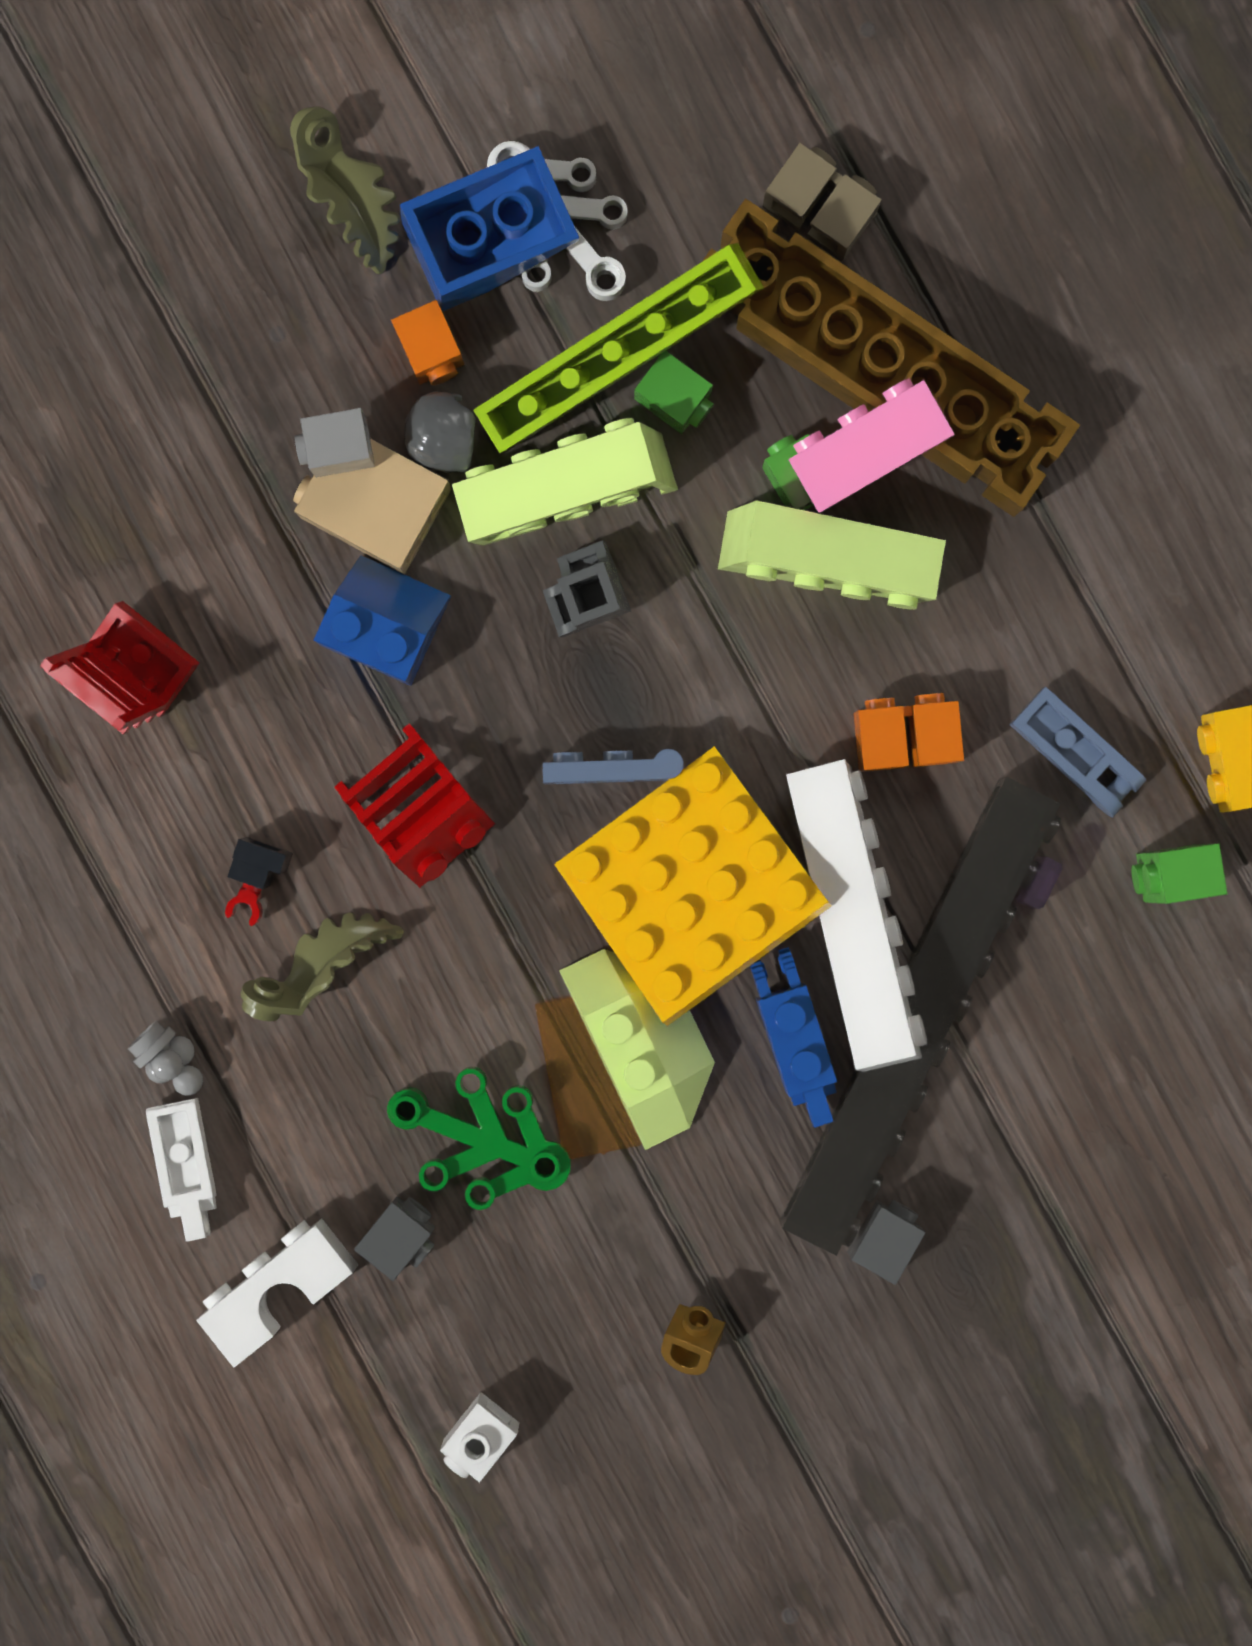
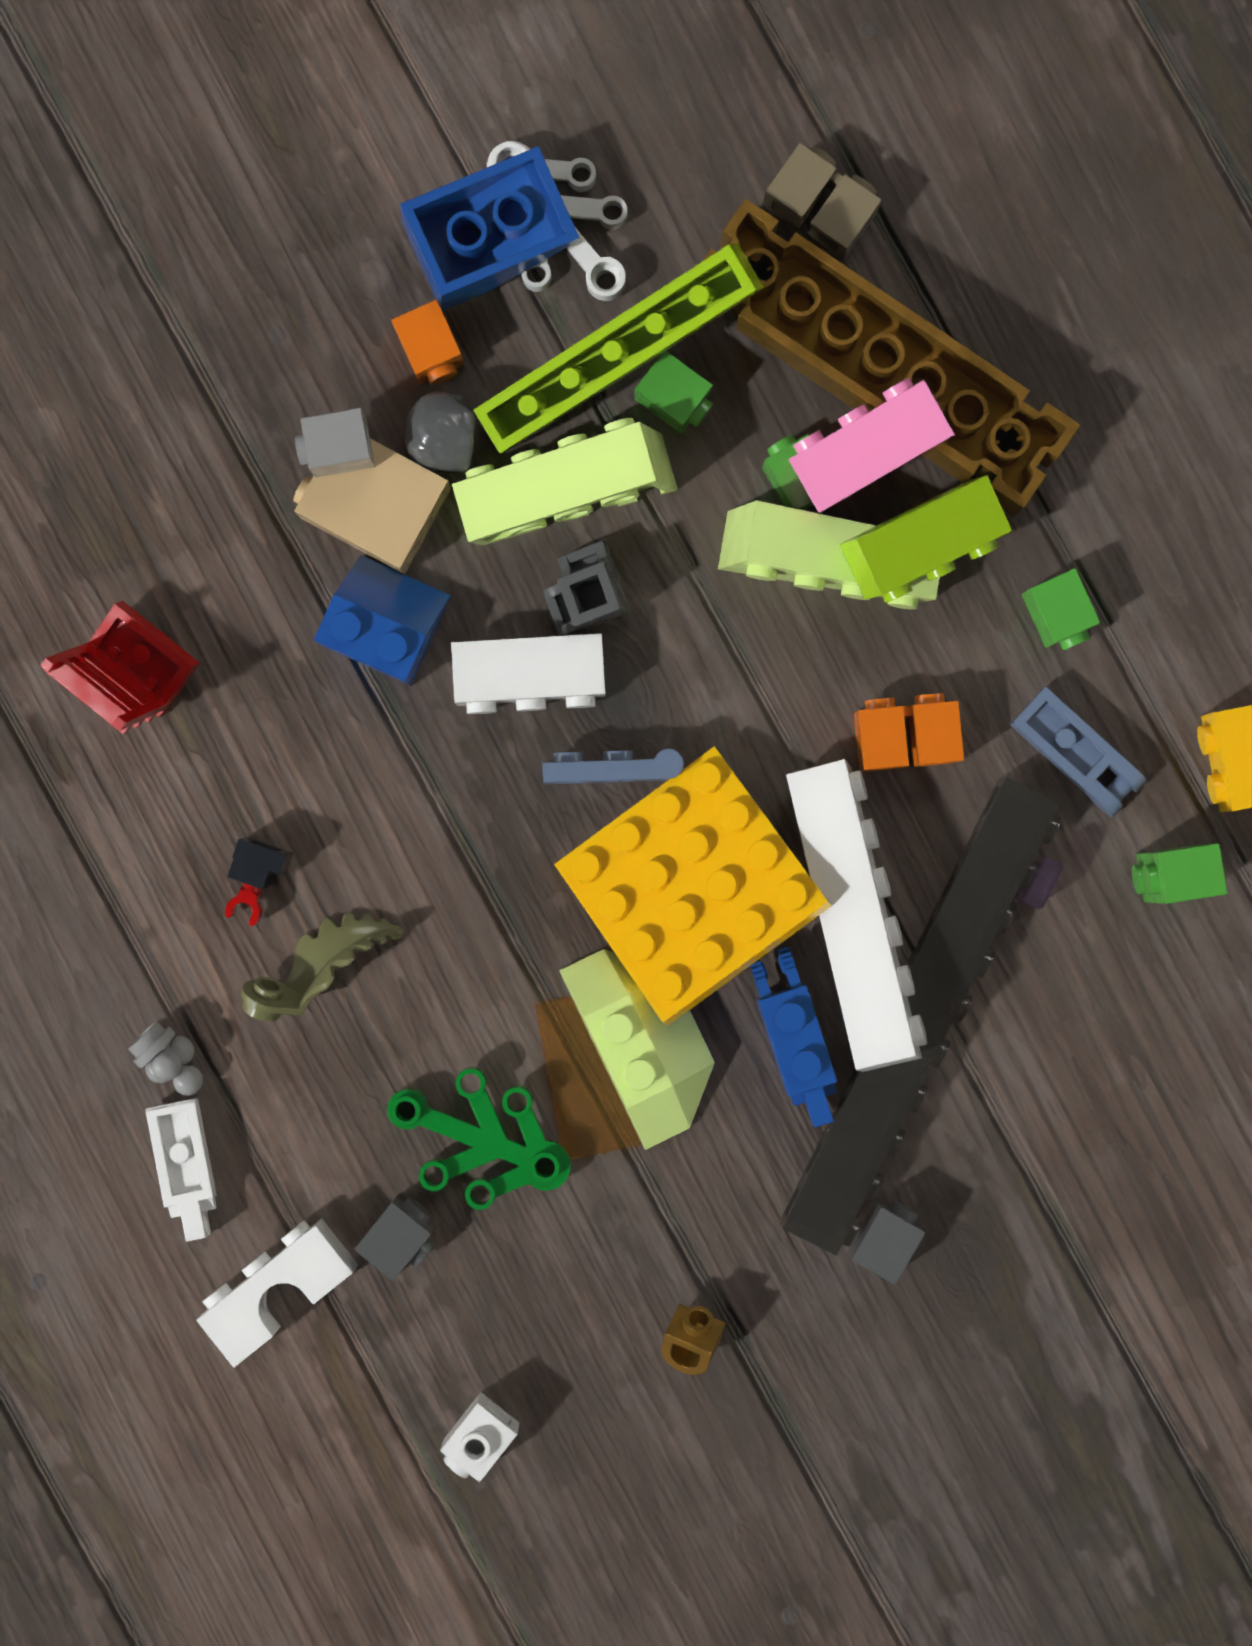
olive plant [290,106,400,275] -> none
red plate [334,723,495,888] -> none
none -> white brick [451,634,606,714]
none -> lime brick [839,475,1012,603]
none -> bright green brick [1021,568,1100,651]

